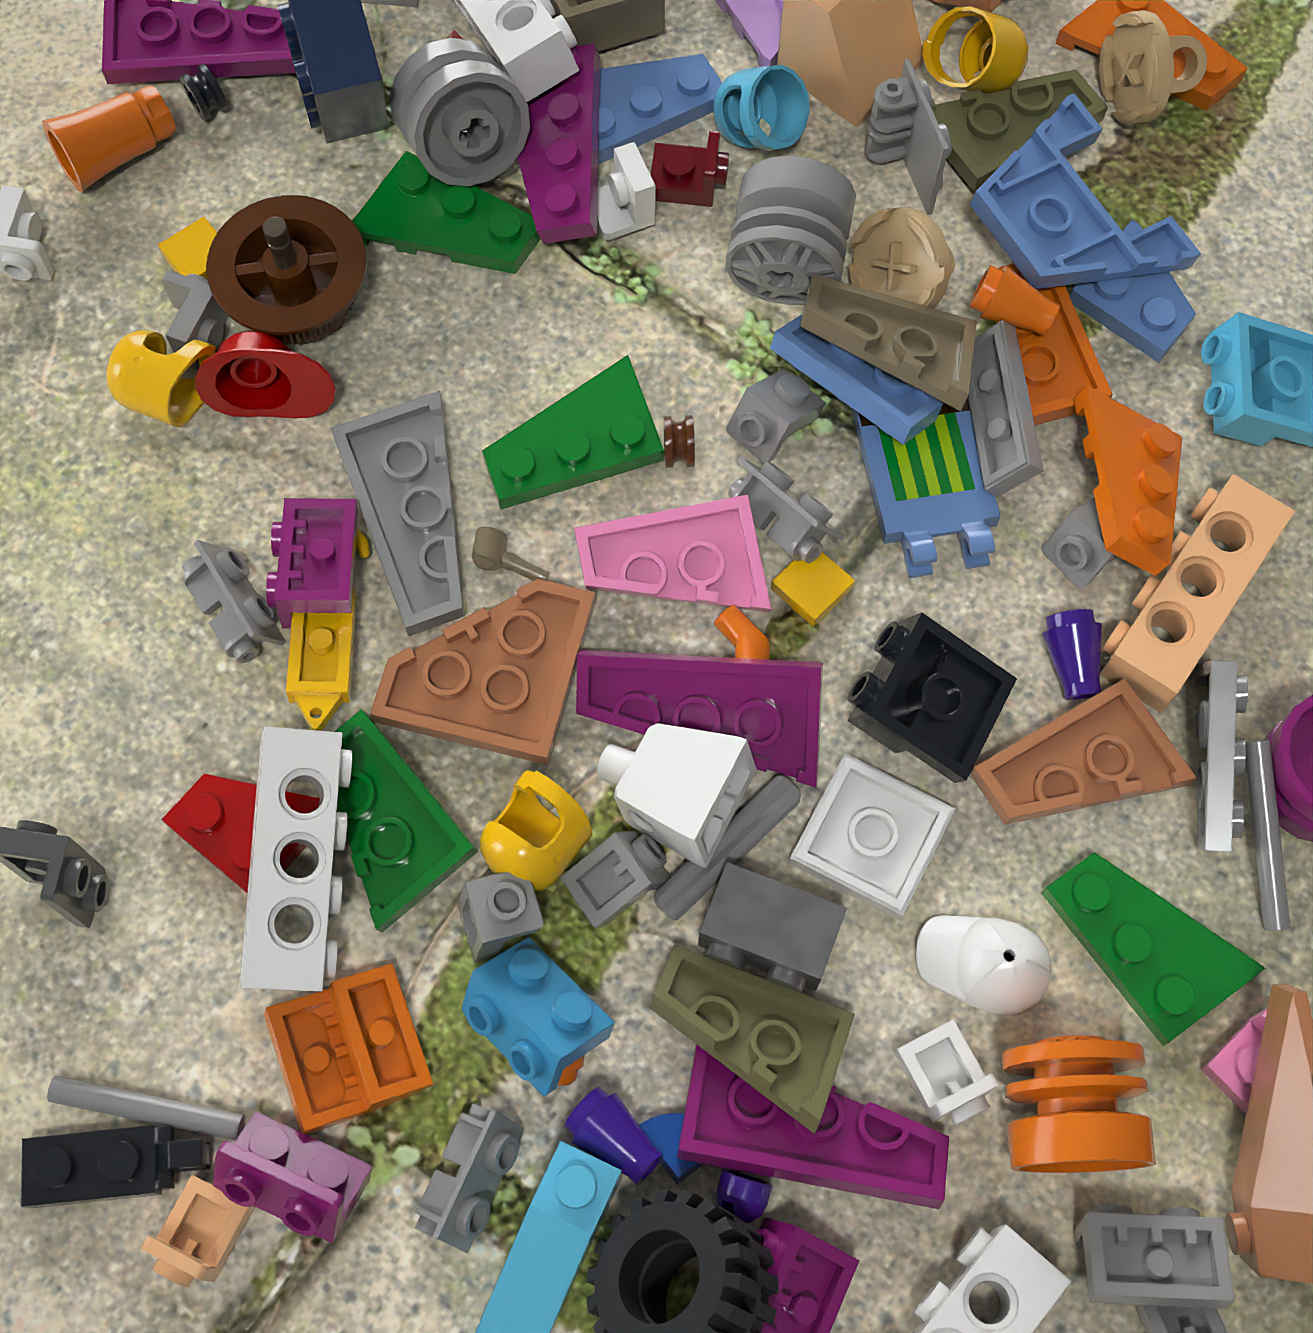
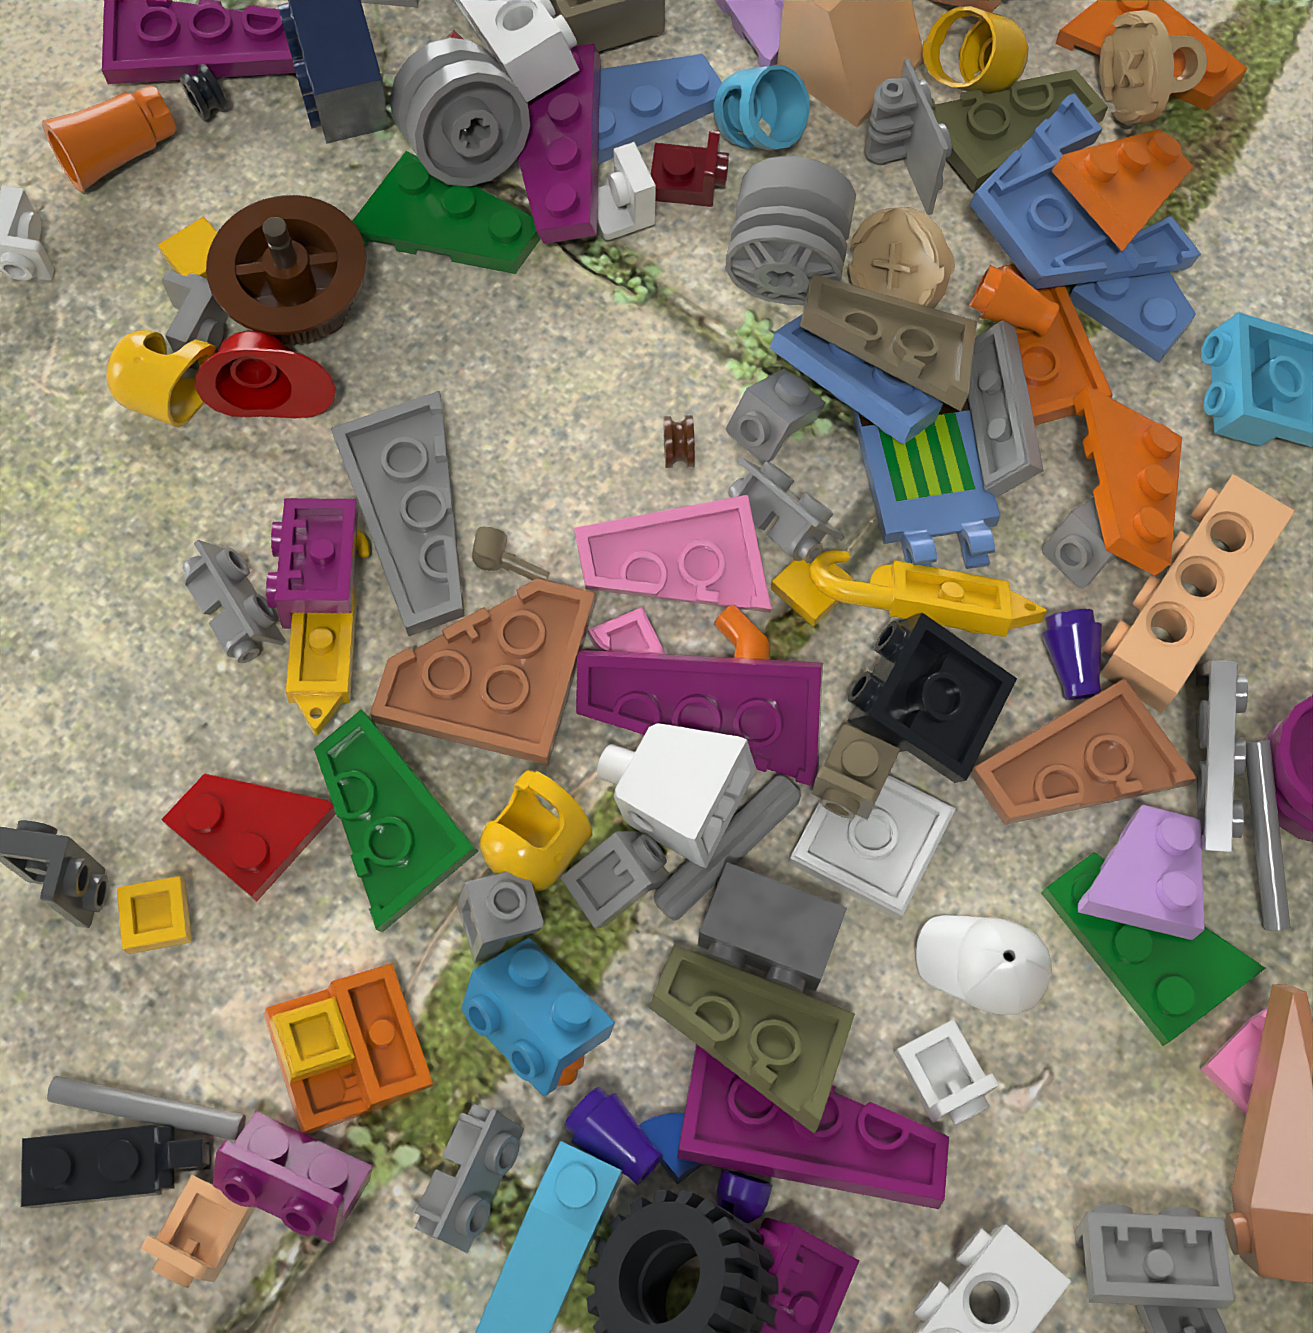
white brick [239,726,352,991] -> none
green wing [482,355,664,510] -> none
orange wheel [1002,1035,1156,1173] -> none
none -> yellow plate [116,876,192,954]
none -> yellow tile [270,997,355,1084]
none -> bright pink tile [588,607,665,654]
none -> yellow plate [810,550,1047,637]
none -> dark tan bracket [811,723,900,820]
none -> orange wing [1052,129,1194,251]
none -> lavender wing [1078,805,1205,940]

